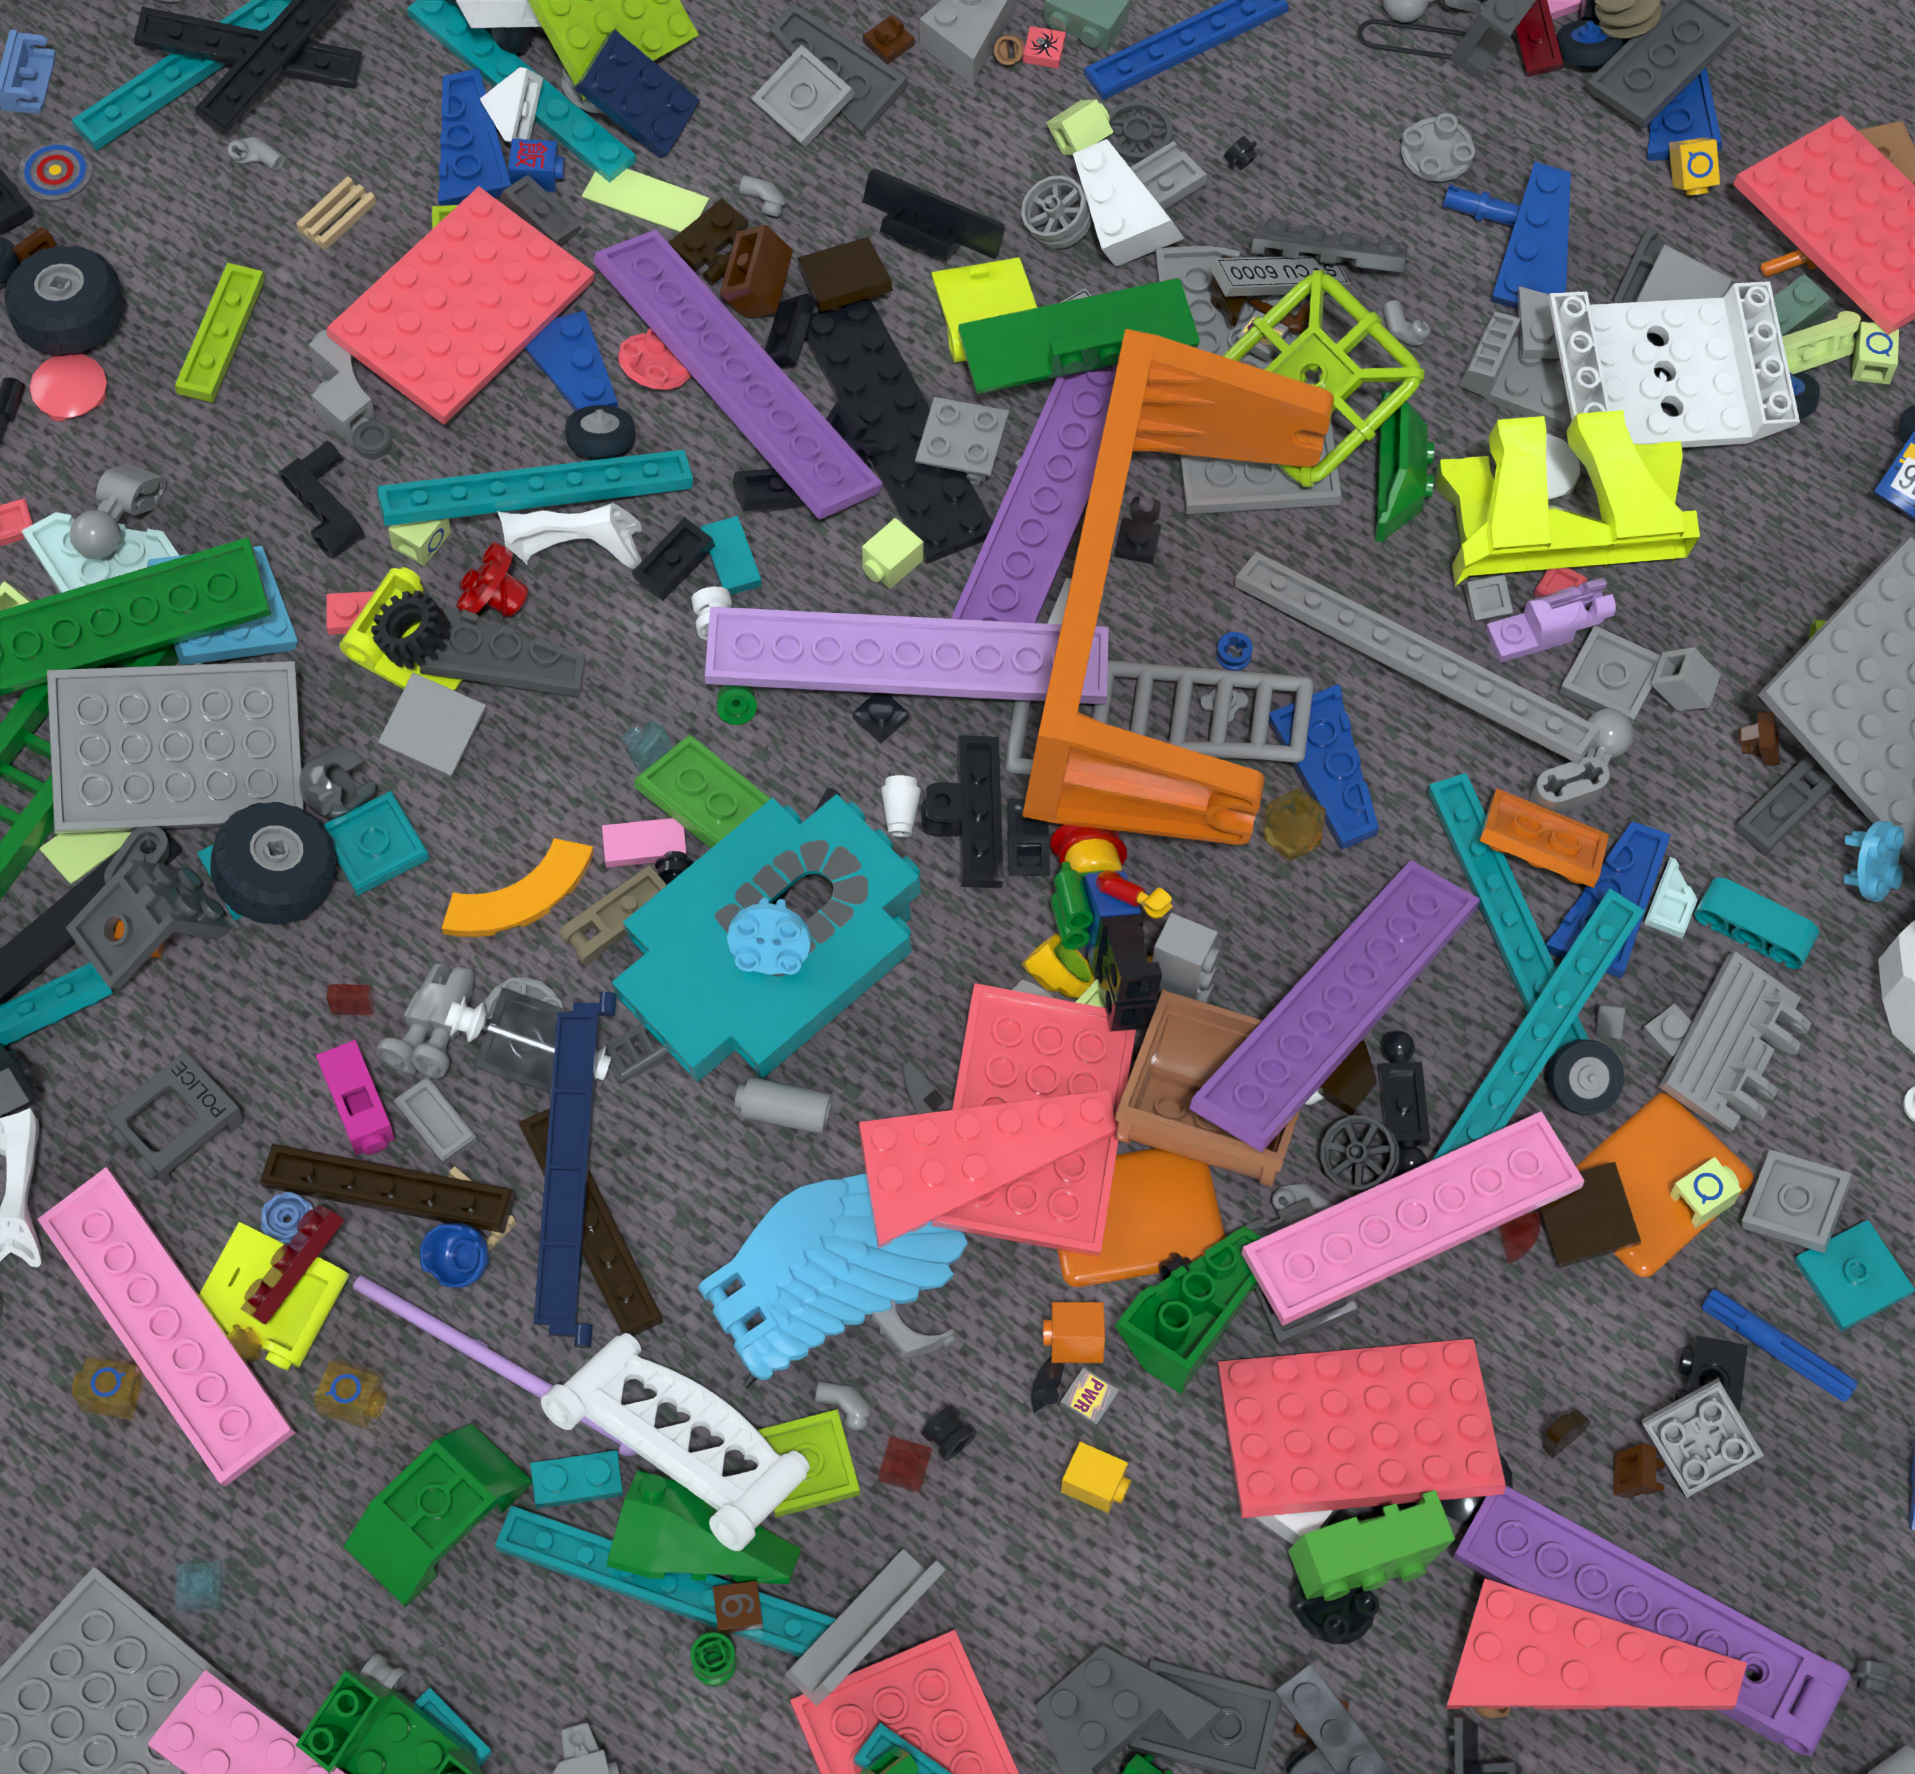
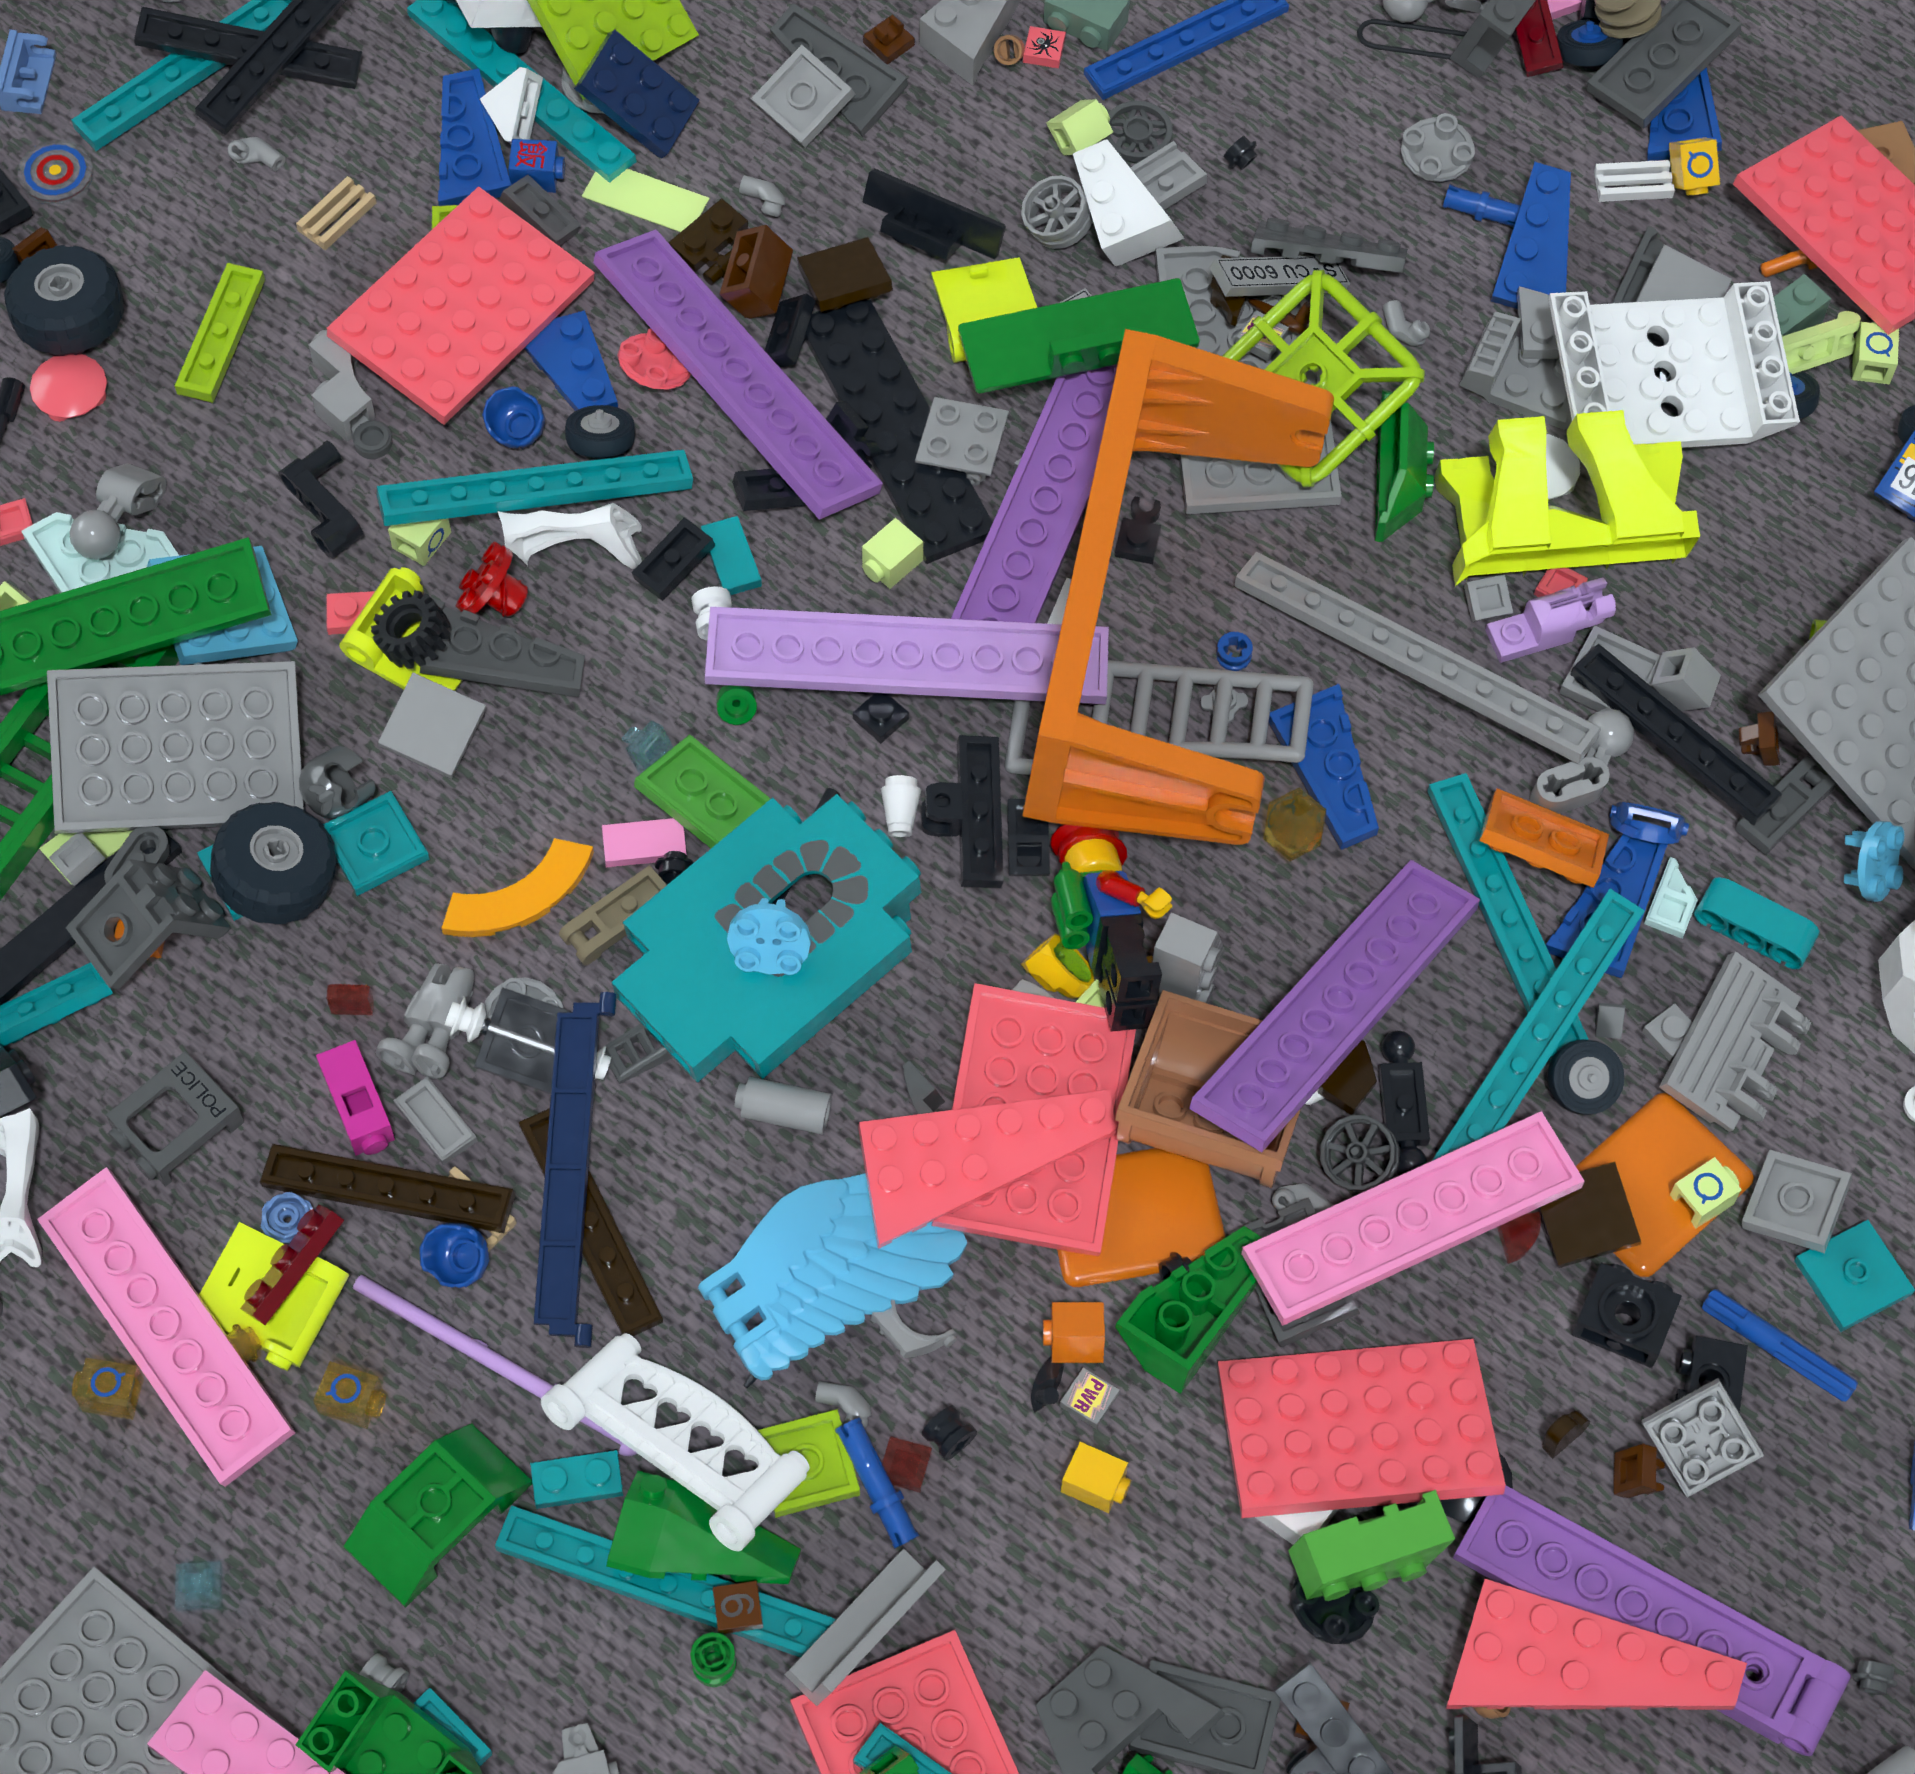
none -> light grey plate [49,833,106,886]
none -> blue hair [482,386,546,449]
none -> blue pin [835,1417,919,1549]
none -> black tile [1570,643,1782,825]
none -> black brick [1572,1262,1682,1368]
none -> white tile [1594,160,1675,202]
none -> blue helmet [1609,802,1689,844]

